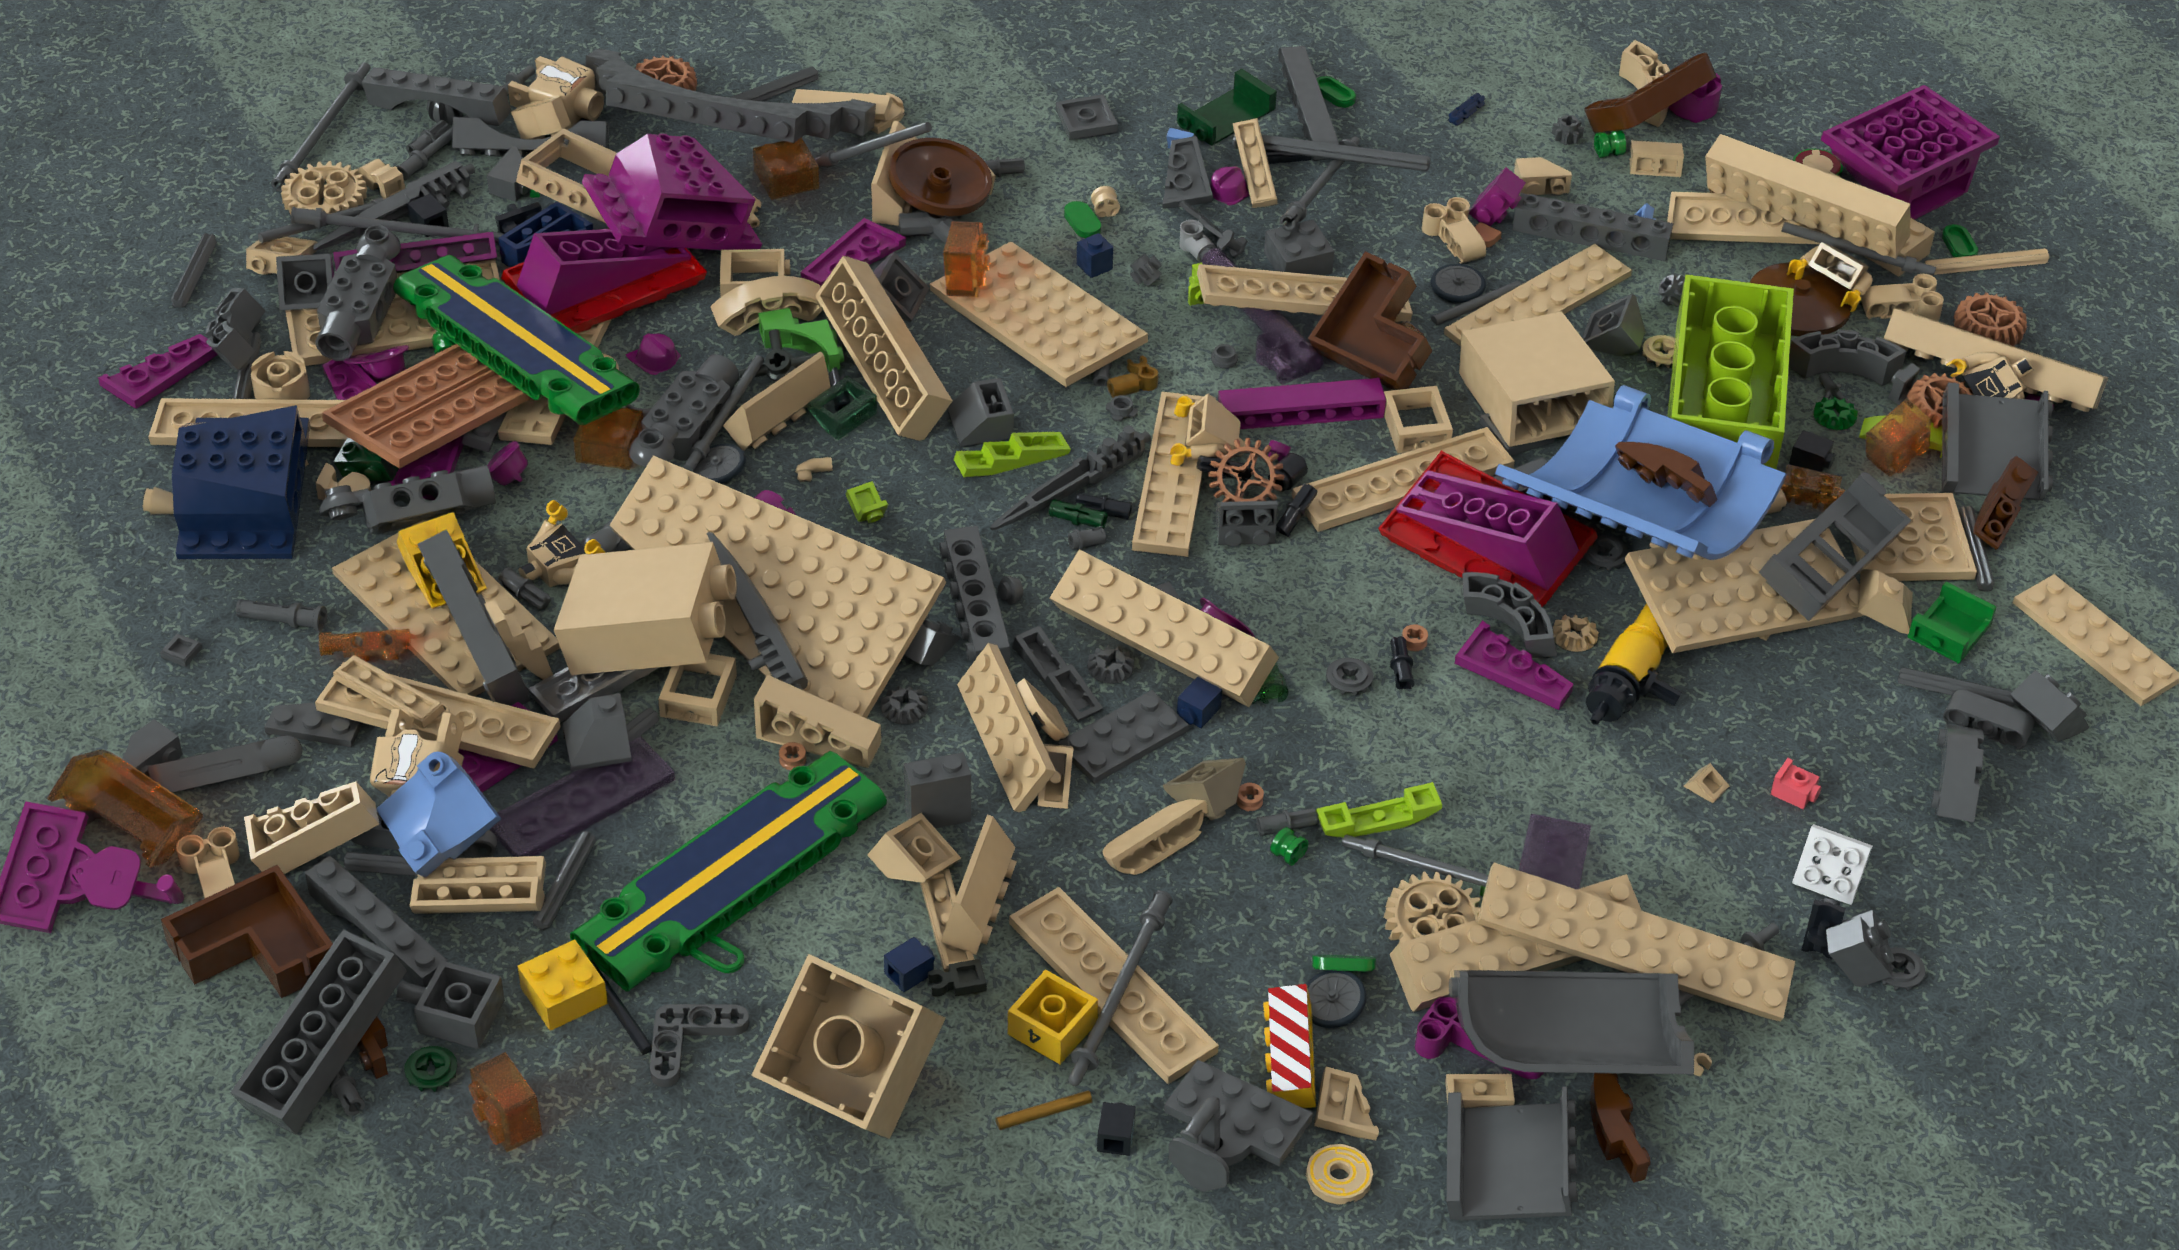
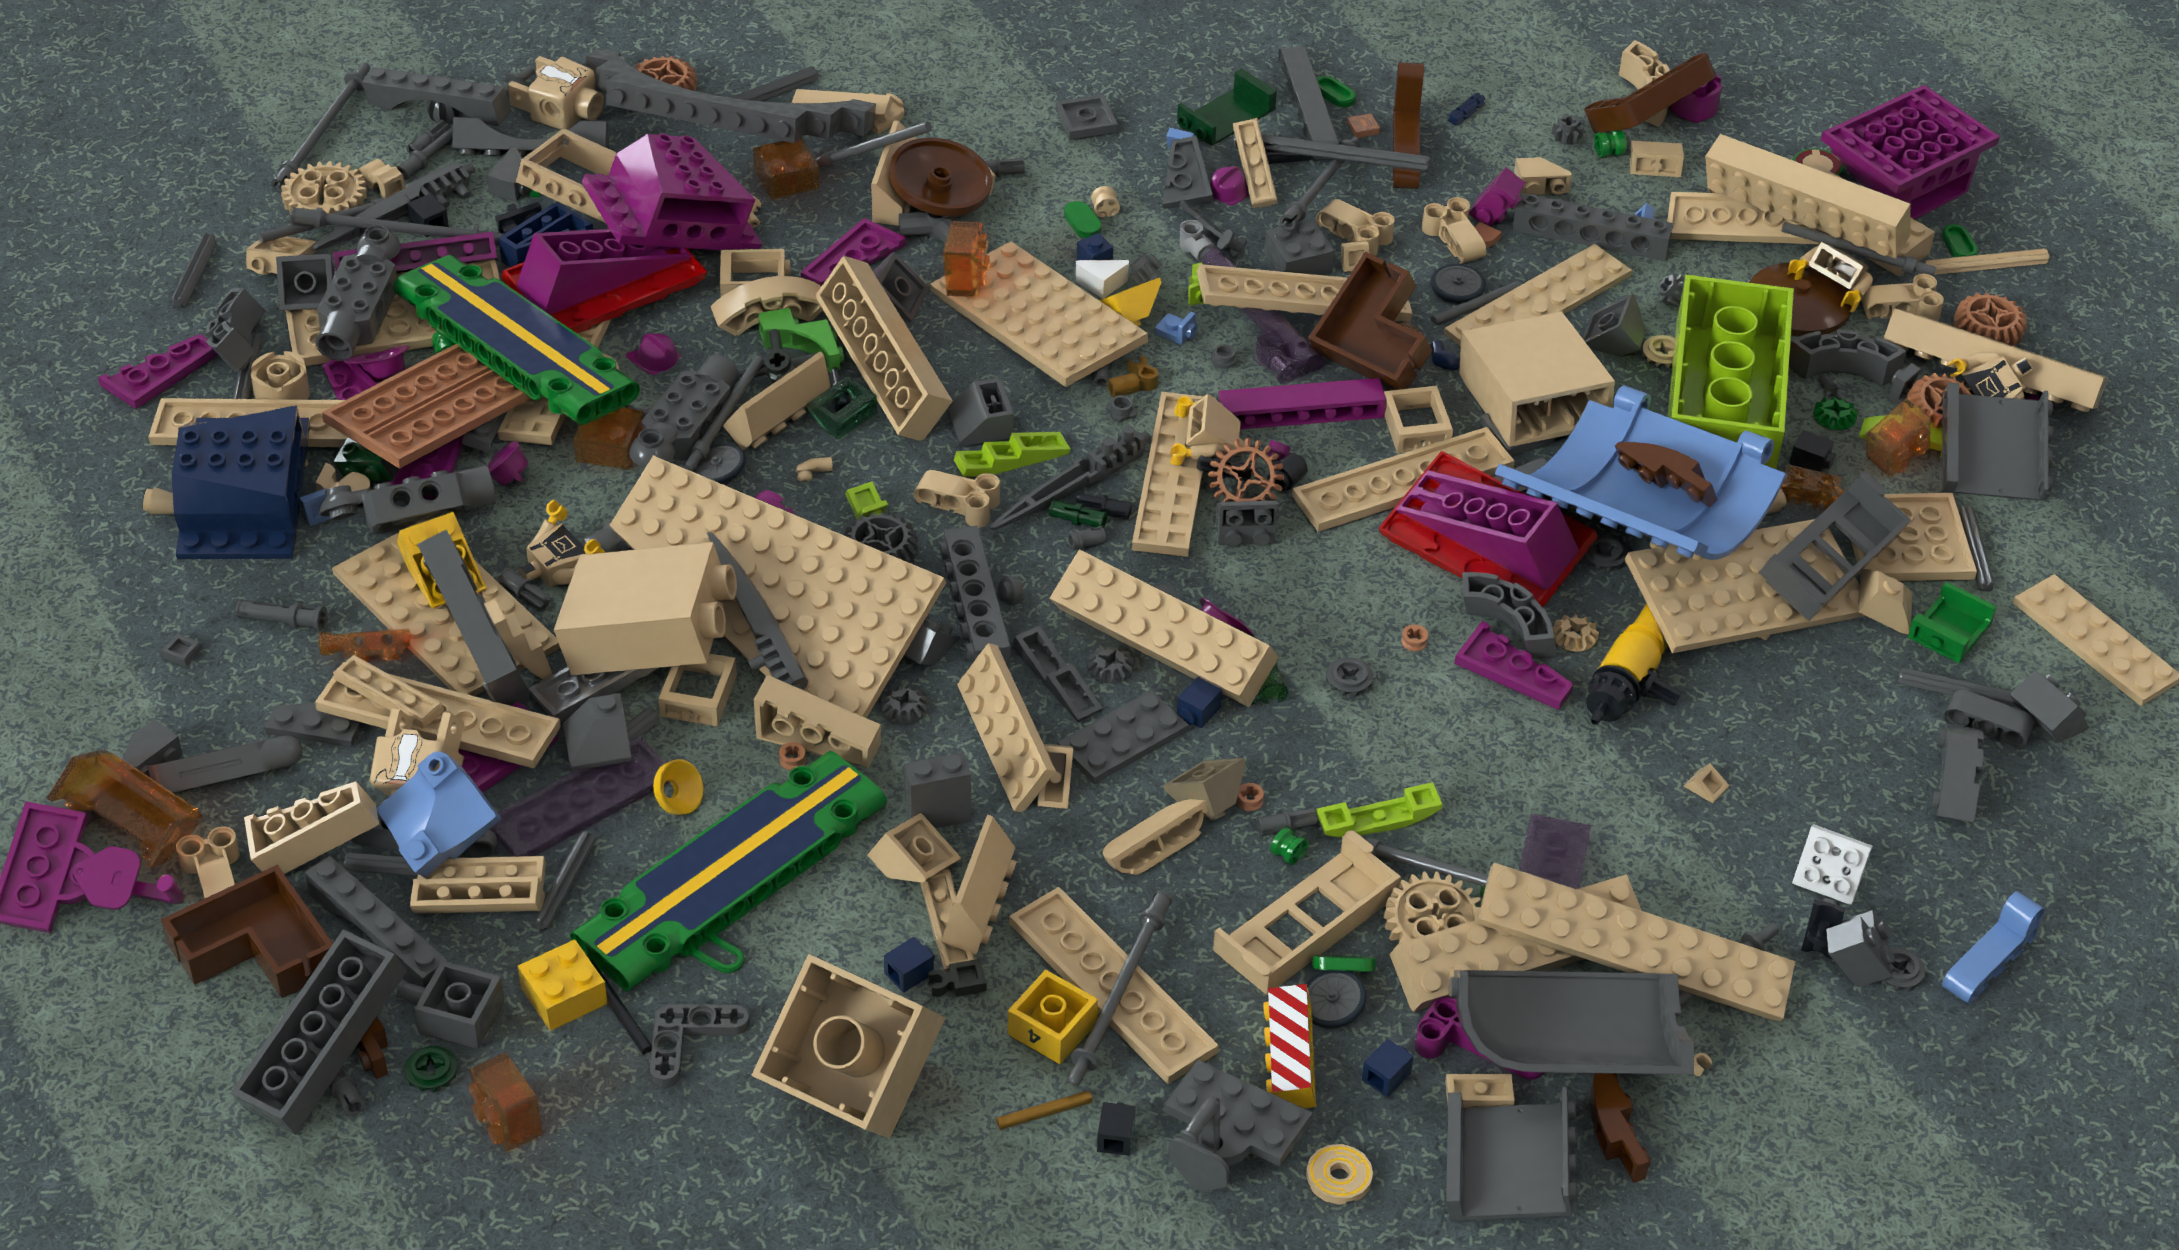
tan brick [511,96,571,140] -> none
tan tile [1016,678,1069,741] -> none
black axle [1276,484,1318,537] -> none
tan wing [1314,1067,1379,1140] -> none
black axle [1390,636,1415,689] -> none
coral brick [1771,758,1822,810] -> none
reddish brown slope [1973,456,2038,550] -> none
none -> medium blue tile [300,488,331,526]
none -> yellow piece [653,759,704,815]
none -> dark grey gear [844,512,918,563]
none -> tan piece [913,470,1001,528]
none -> white slope [1076,260,1129,299]
none -> yellow slope [1099,277,1161,326]
none -> medium blue bracket [1154,311,1198,345]
none -> tan piece [1213,831,1401,995]
none -> tan piece [1316,199,1395,256]
none -> tan tile [1341,241,1369,272]
none -> nougat tile [1347,113,1380,138]
none -> dark blue brick [1362,1039,1413,1097]
none -> reddish brown beam [1393,62,1424,189]
none -> dark blue arm [1430,340,1460,370]
none -> medium blue beam [1942,891,2045,1004]

